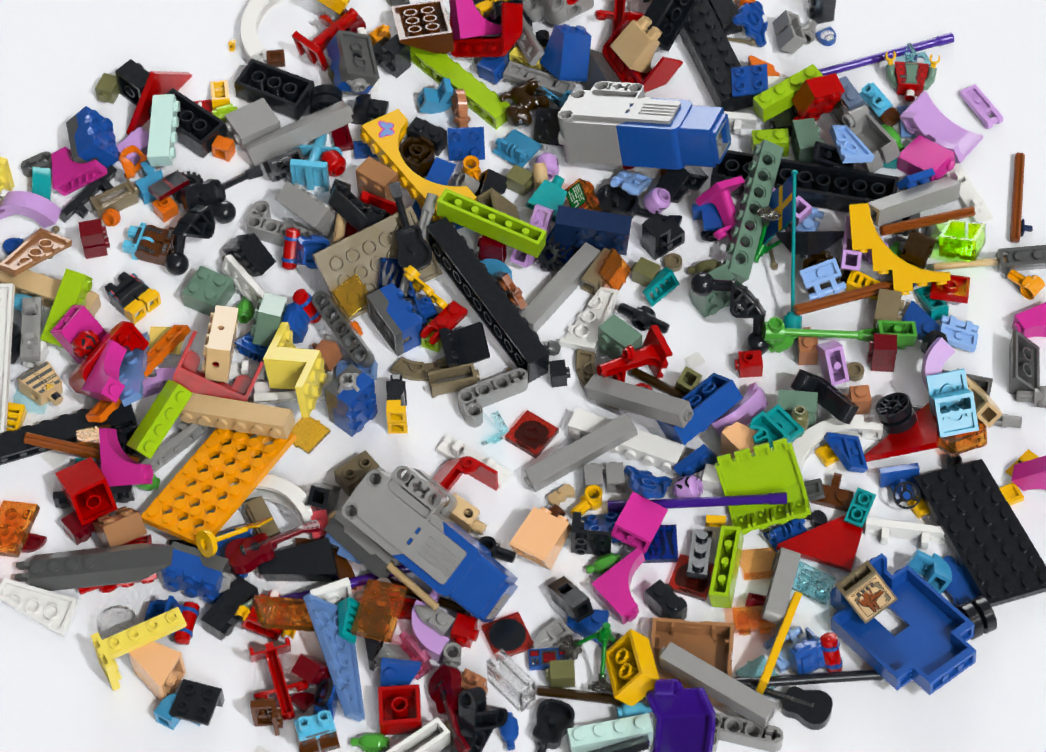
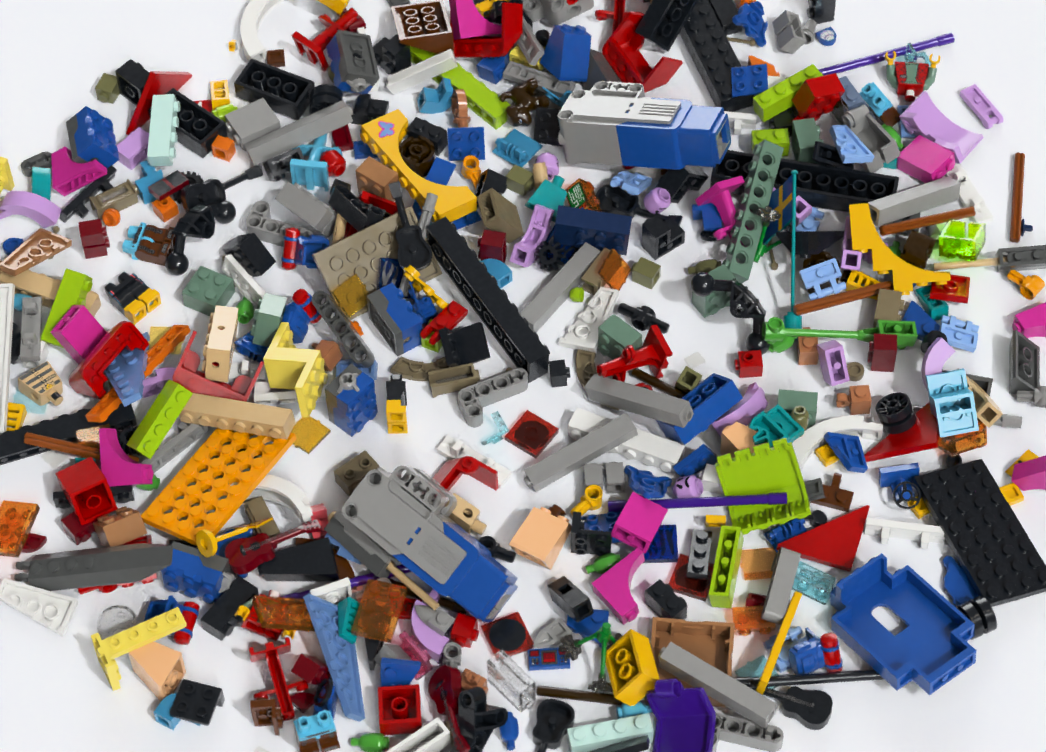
red head [71,330,100,358] -> none
dark pink arch [81,339,127,403] -> none
orange piece [119,145,147,179] -> none
black brick [307,482,341,509] -> none
light orange axle [368,24,391,46] -> none
lime brick [437,189,547,258] -> none
light grey axle [454,172,480,194] -> none
dark orange plate [494,271,528,310] -> none
olive brick [545,659,575,688] -> none
dark grey hinge [547,340,561,356] -> none
tan piece [547,484,575,506] -> none
tan hips [610,15,662,74] -> none
teal slope [642,267,680,307] -> none
dark tan tile [664,253,682,272] -> none
black beam [790,369,859,424] -> none
brick [835,560,898,624] -> none
teal slope [844,488,876,528] -> none
blue wing [896,168,936,190] -> none
dark azure brick [906,549,952,594] -> none
none -> white panel [386,49,458,95]
none -> lime hinge [569,287,584,302]

